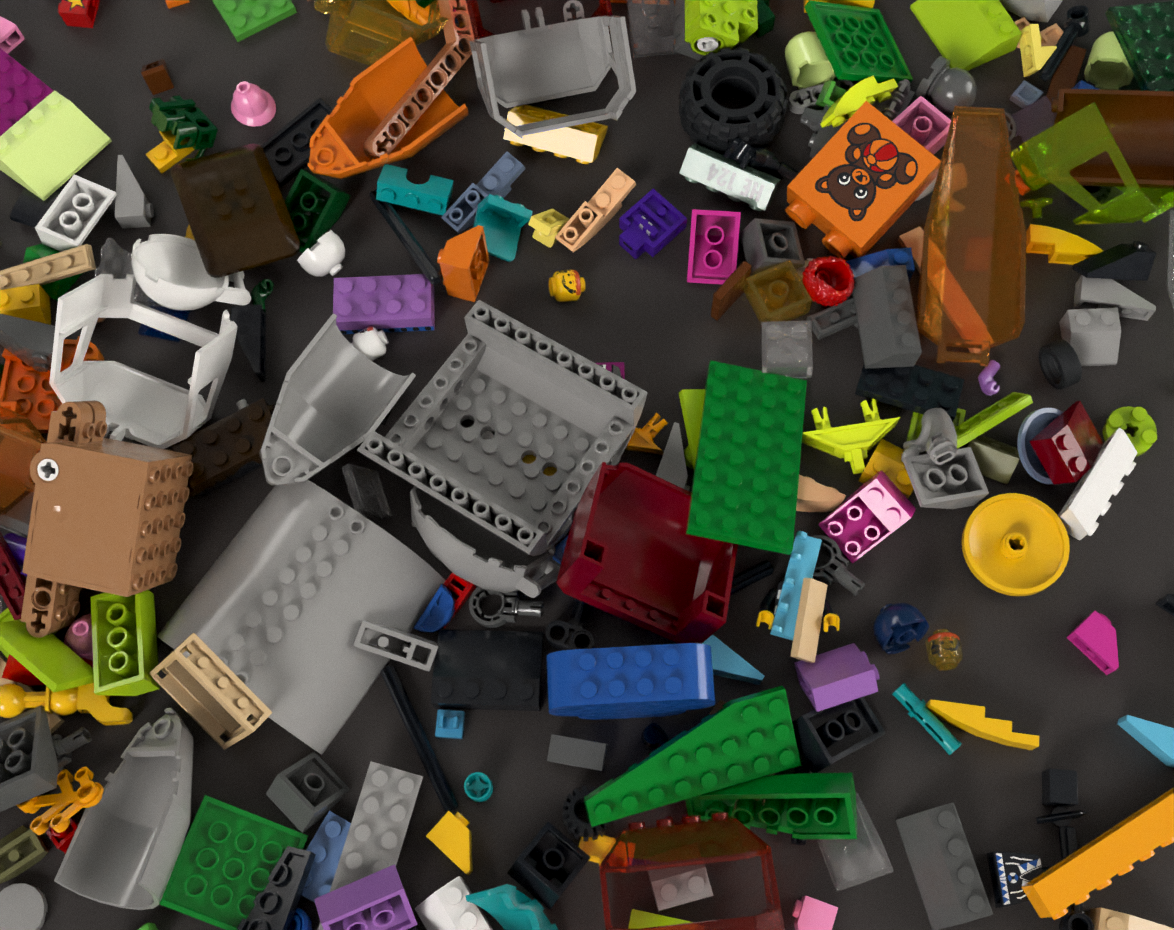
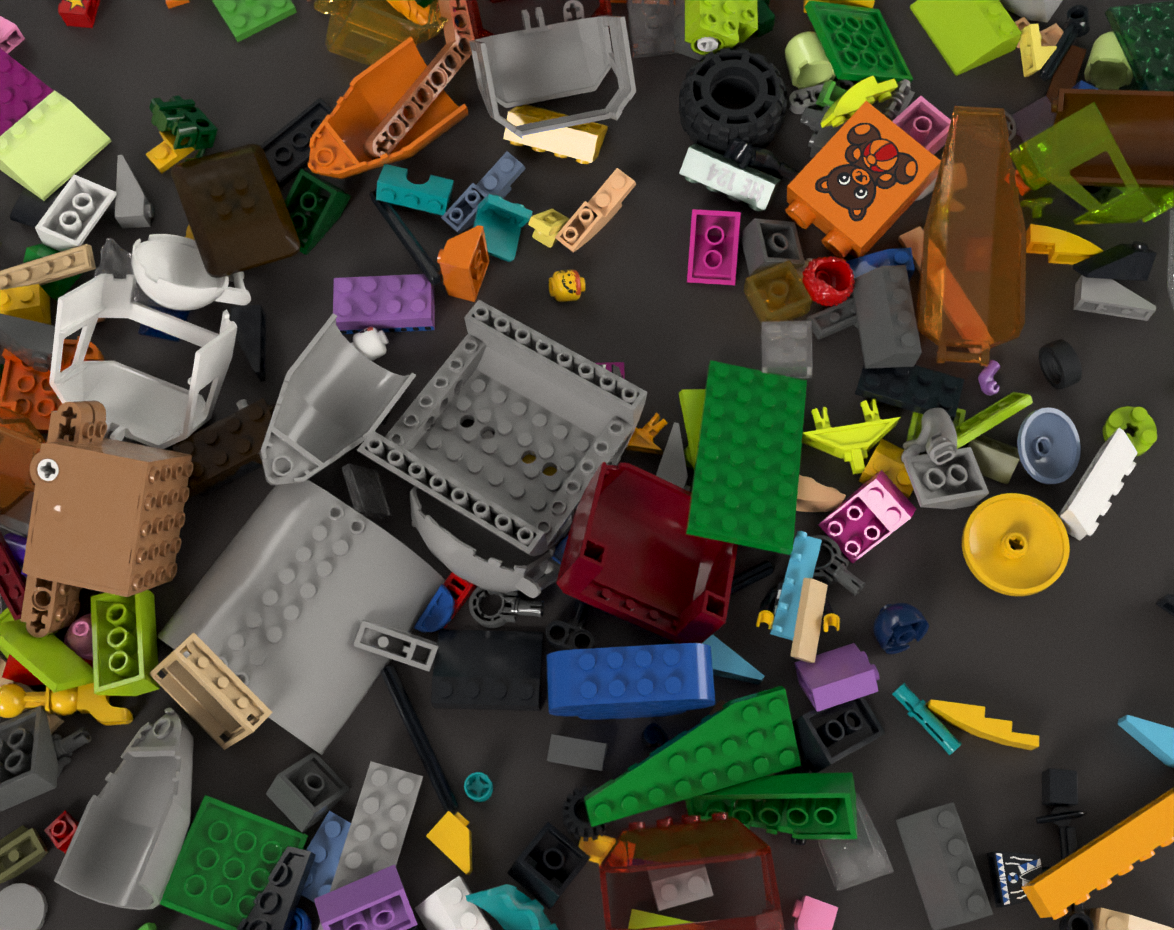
light orange plant [16,767,104,835] -> none
reddish brown slope [141,59,174,95] -> none
bright pink hat [231,81,276,127] -> none
dark green arm [251,279,274,312] -> none
white cylinder [297,230,345,277] -> none
dark azure tile [435,710,465,739] -> none
dark purple piece [619,189,687,259] -> none
reddish brown tile [711,261,752,321] -> none
dark grey tile [915,56,977,115] -> none
clear yellow head [925,629,963,671] -> none
sand blue tile [1009,80,1044,112] -> none
dark red slope [1029,401,1103,484] -> none
light grey slope [1059,308,1121,366] -> none
dark pink slope [1066,610,1119,675] -> none

